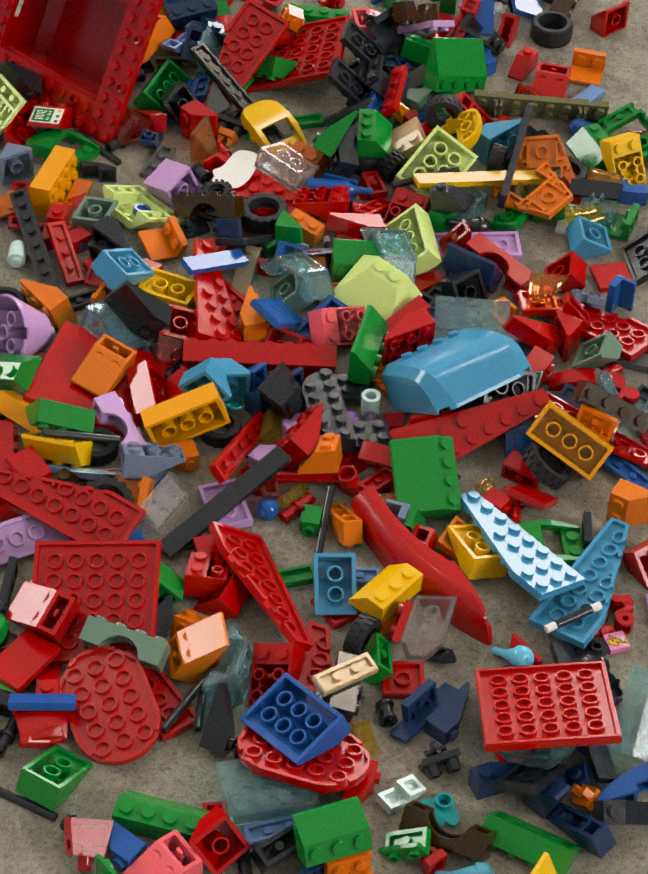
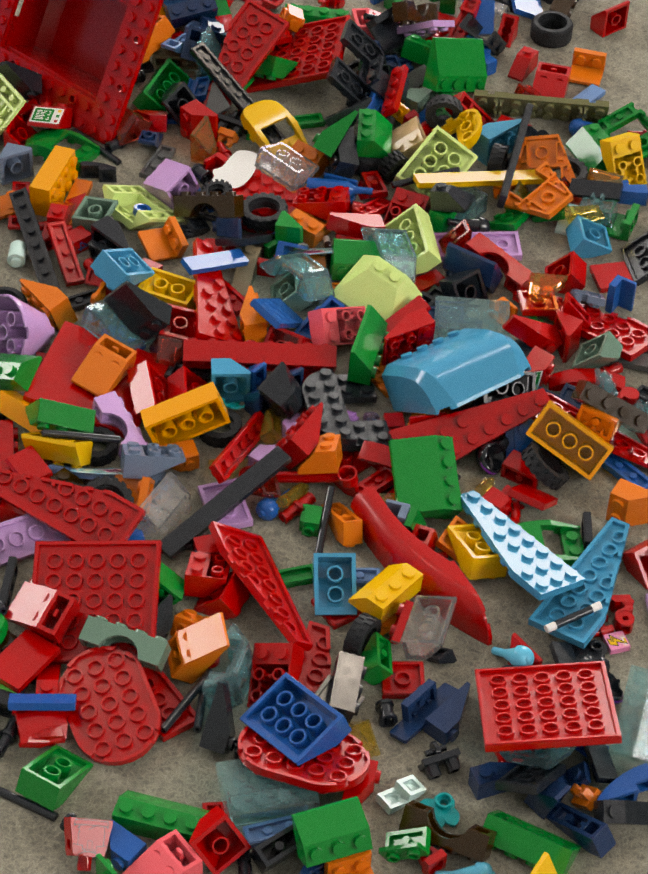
dark azure slope [178,357,232,402] -> none
tan tile [311,652,379,697] -> none
light aqua brick [360,389,381,419] -> none
none -> black hair [476,437,509,475]

